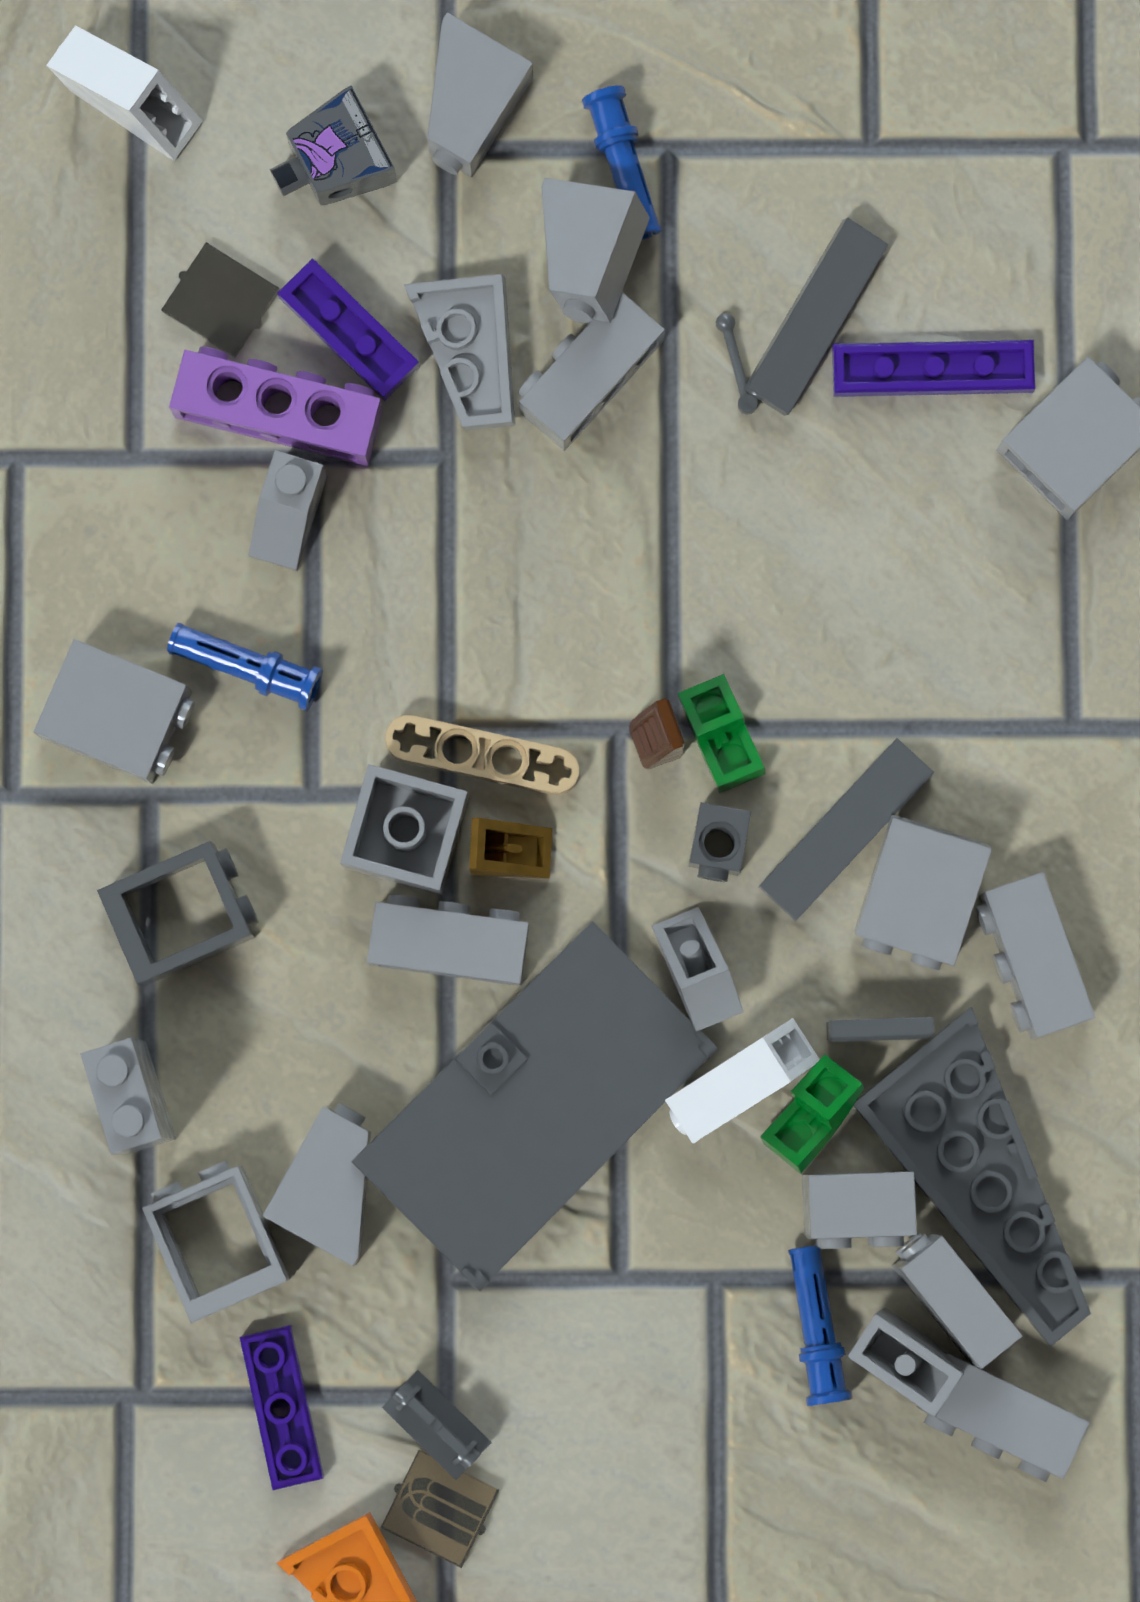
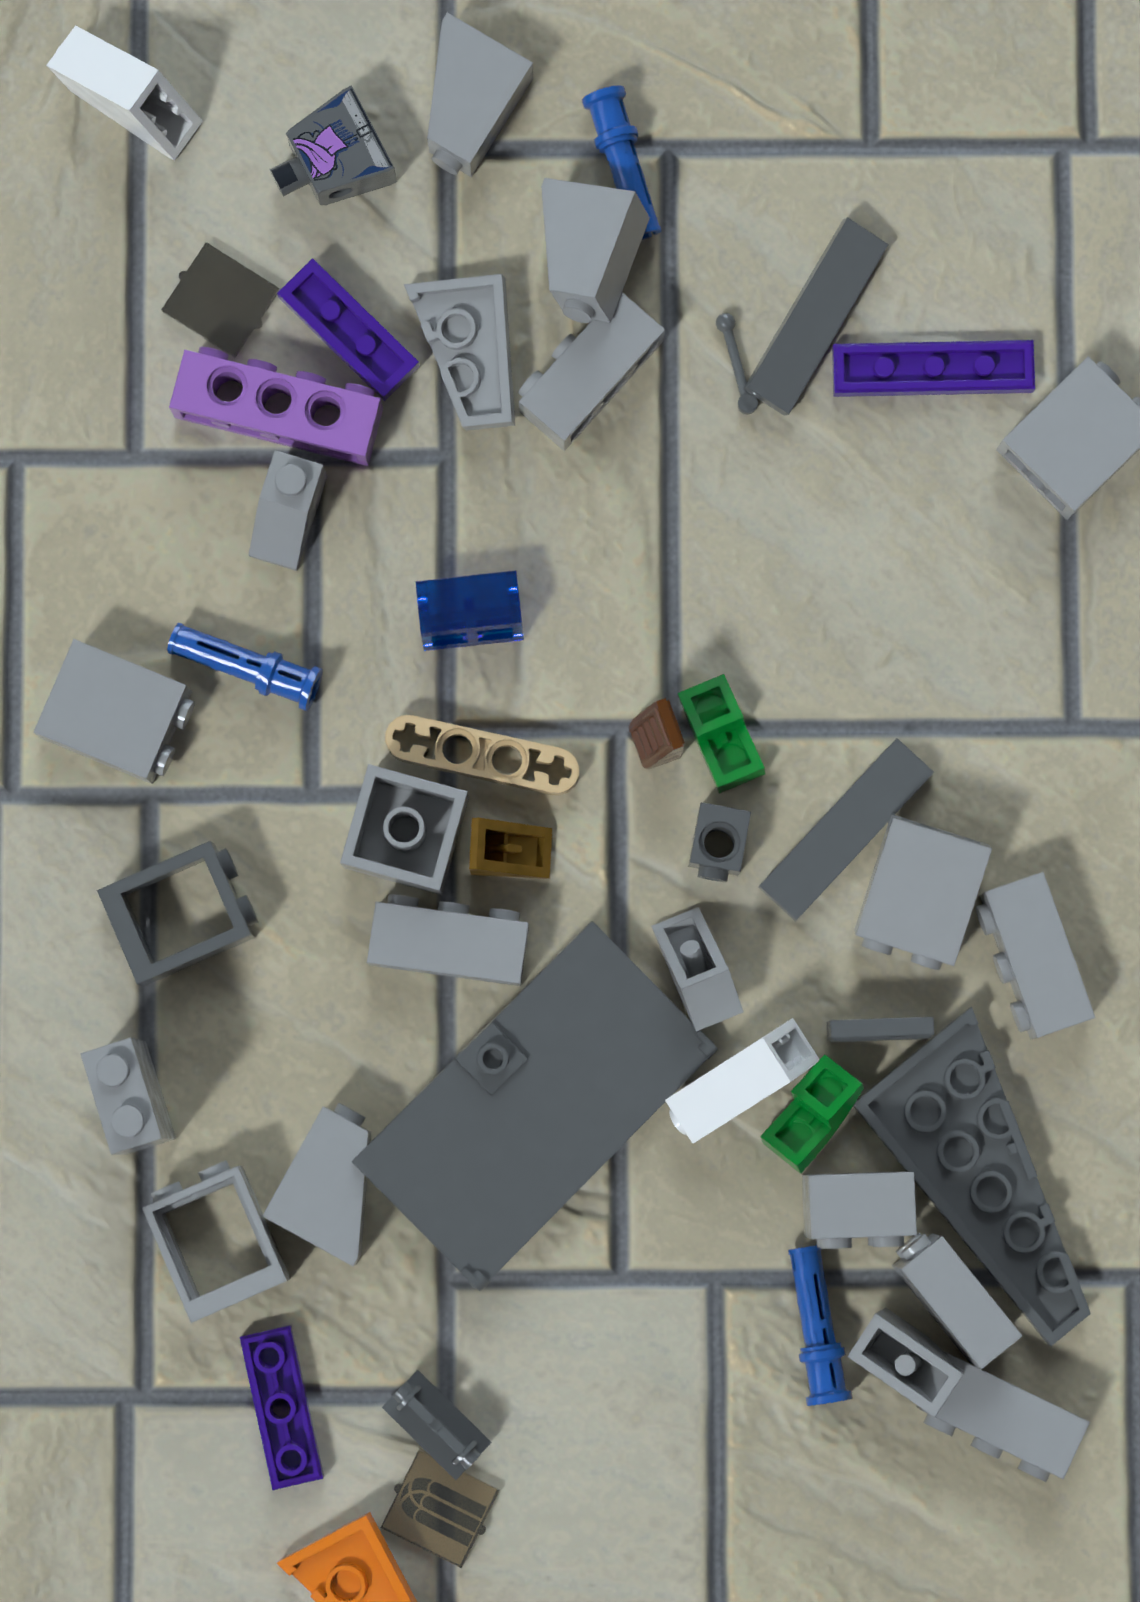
none -> clear blue hinge [415,570,524,651]

